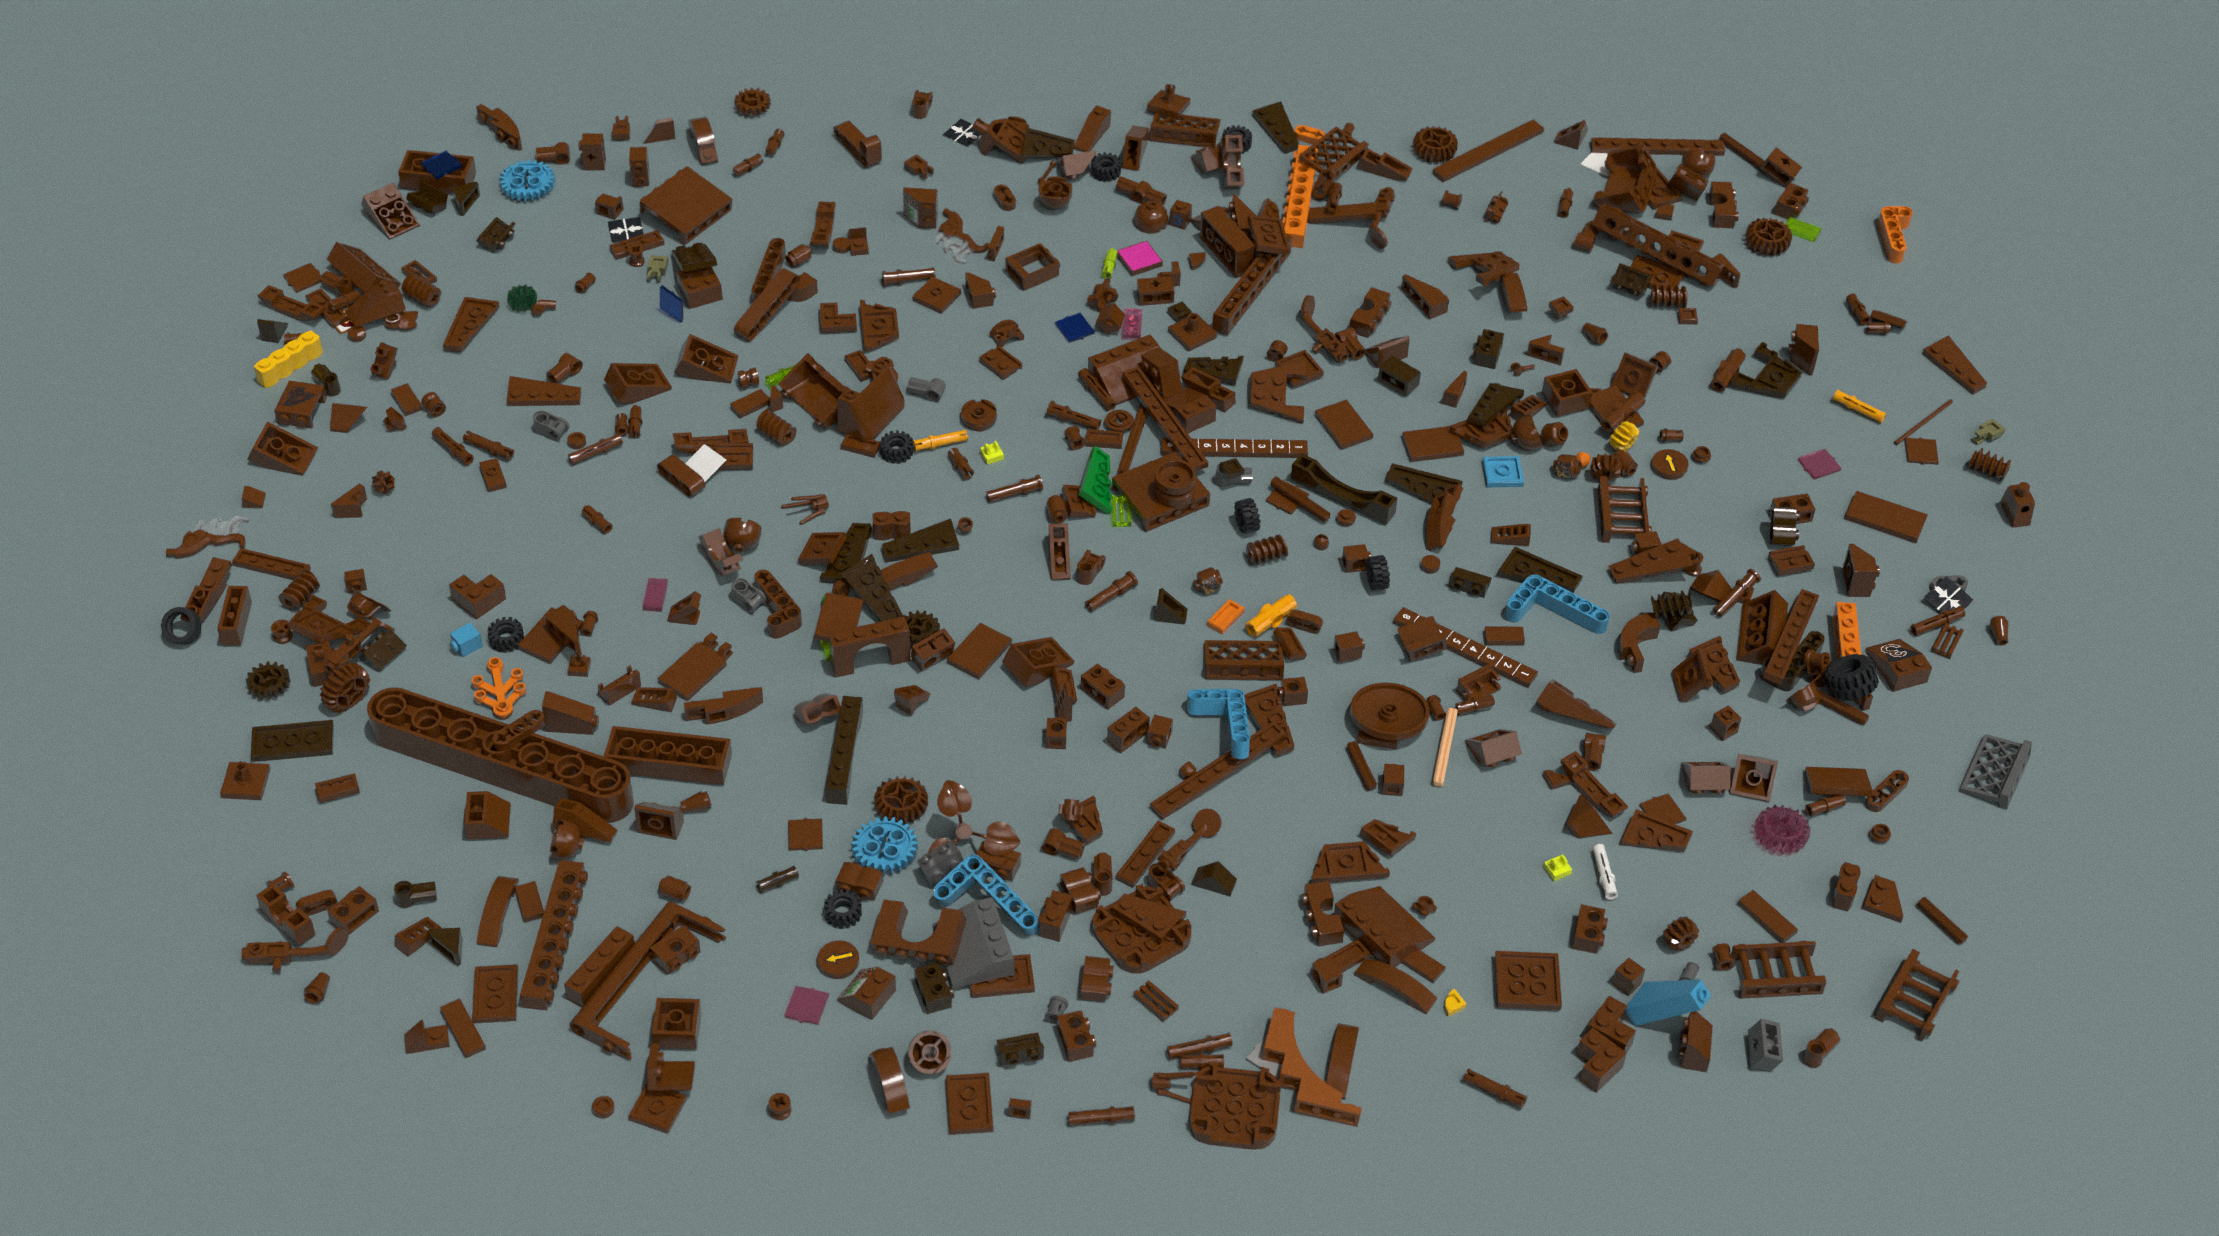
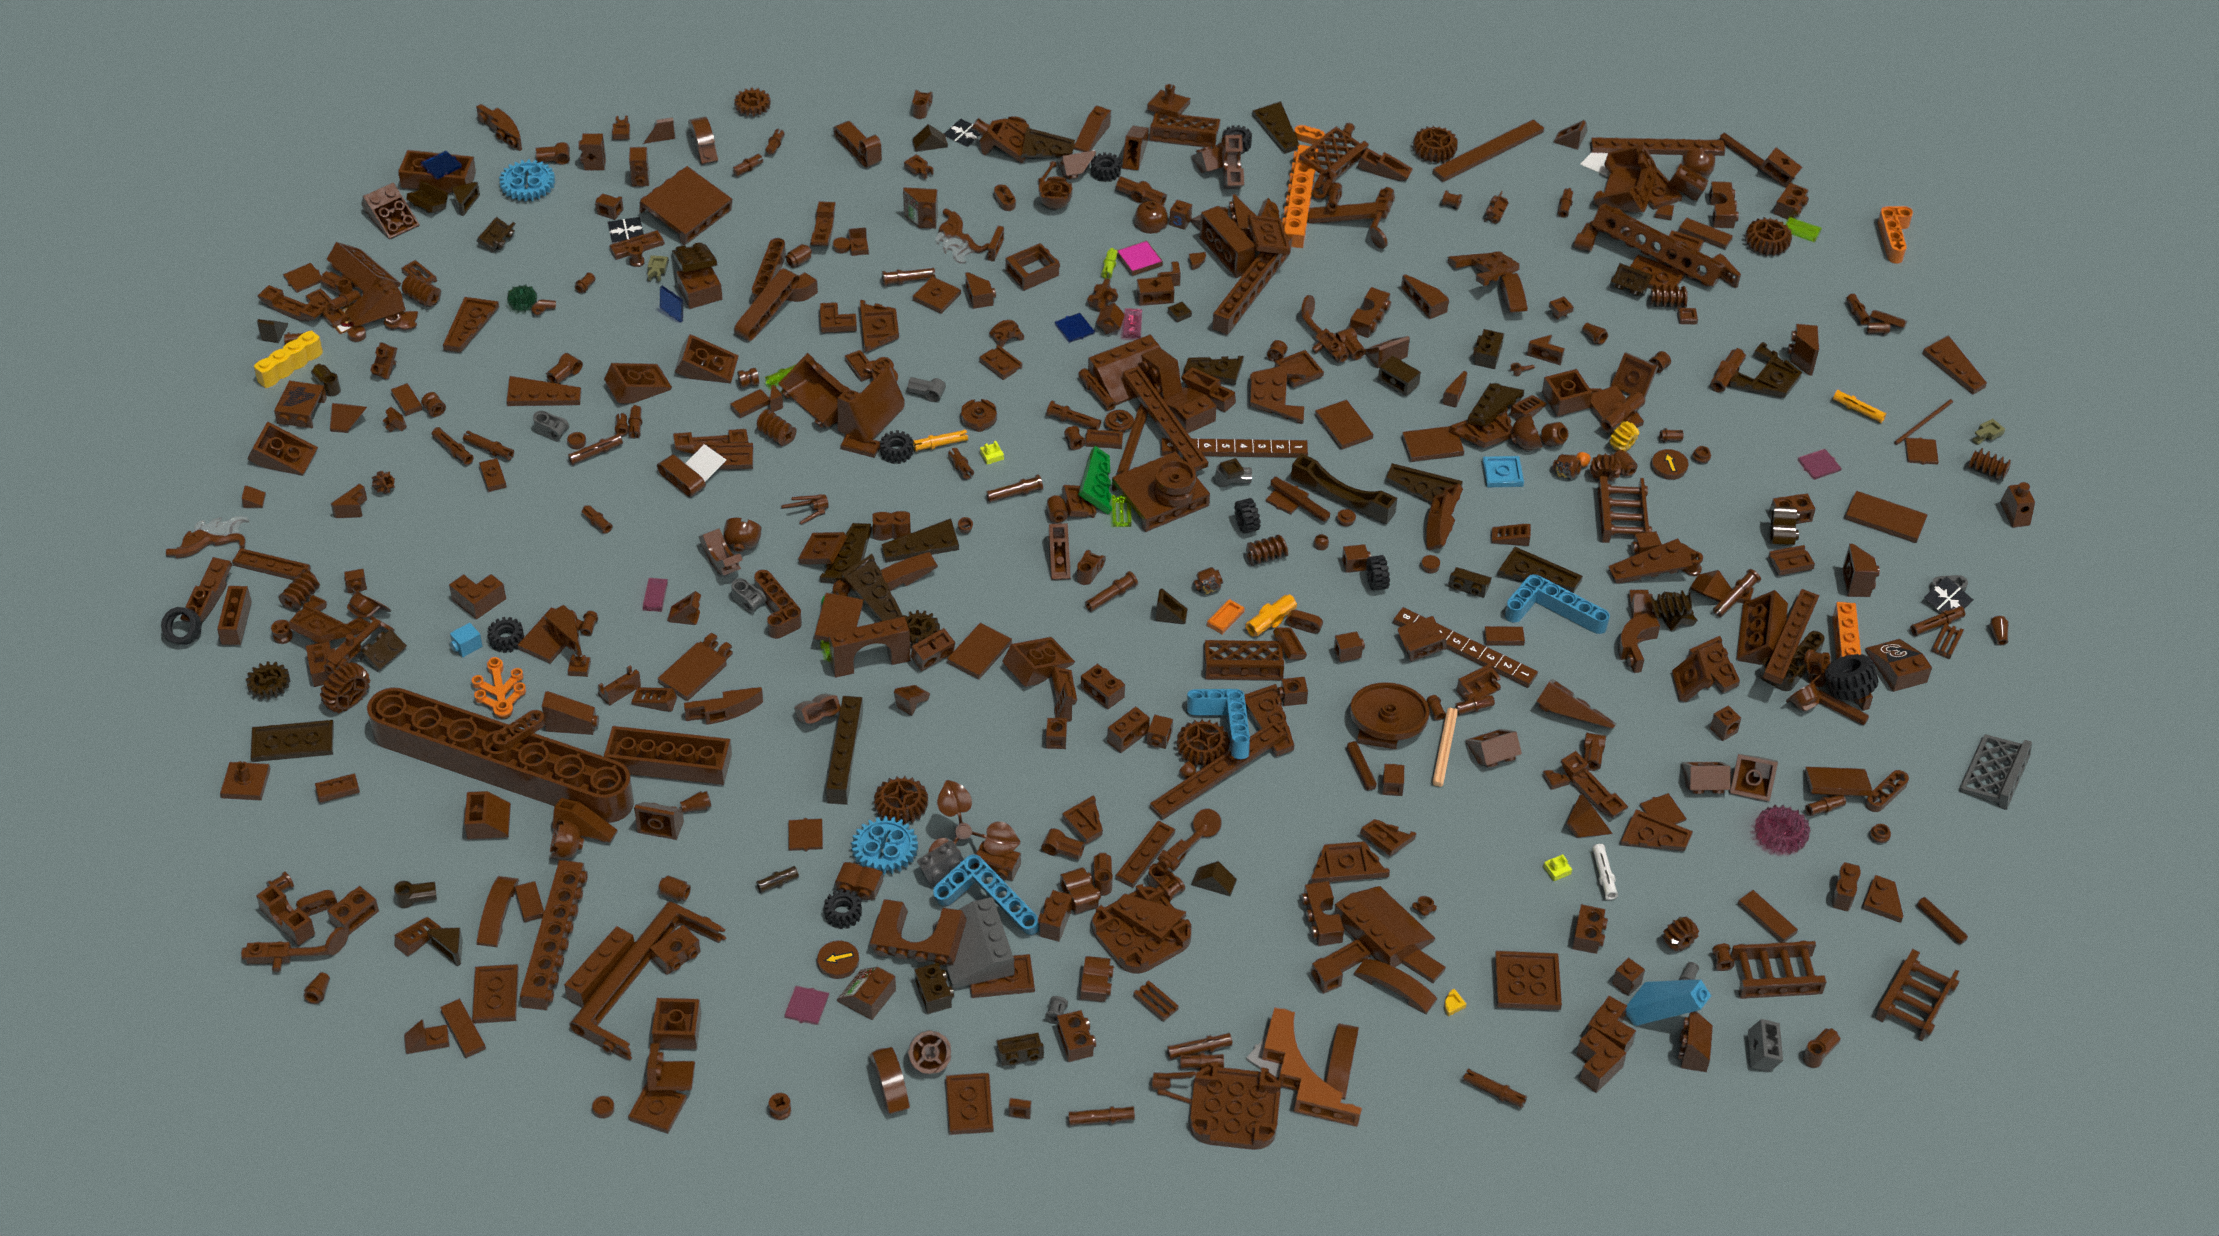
reddish brown gear [1059,799,1083,821] -> none
reddish brown tile [1168,313,1217,352] -> none
none -> dark brown slope [912,124,948,152]
none -> reddish brown gear [1176,719,1230,767]
none -> reddish brown slope [1628,590,1653,618]
none -> reddish brown tile [1679,217,1733,249]

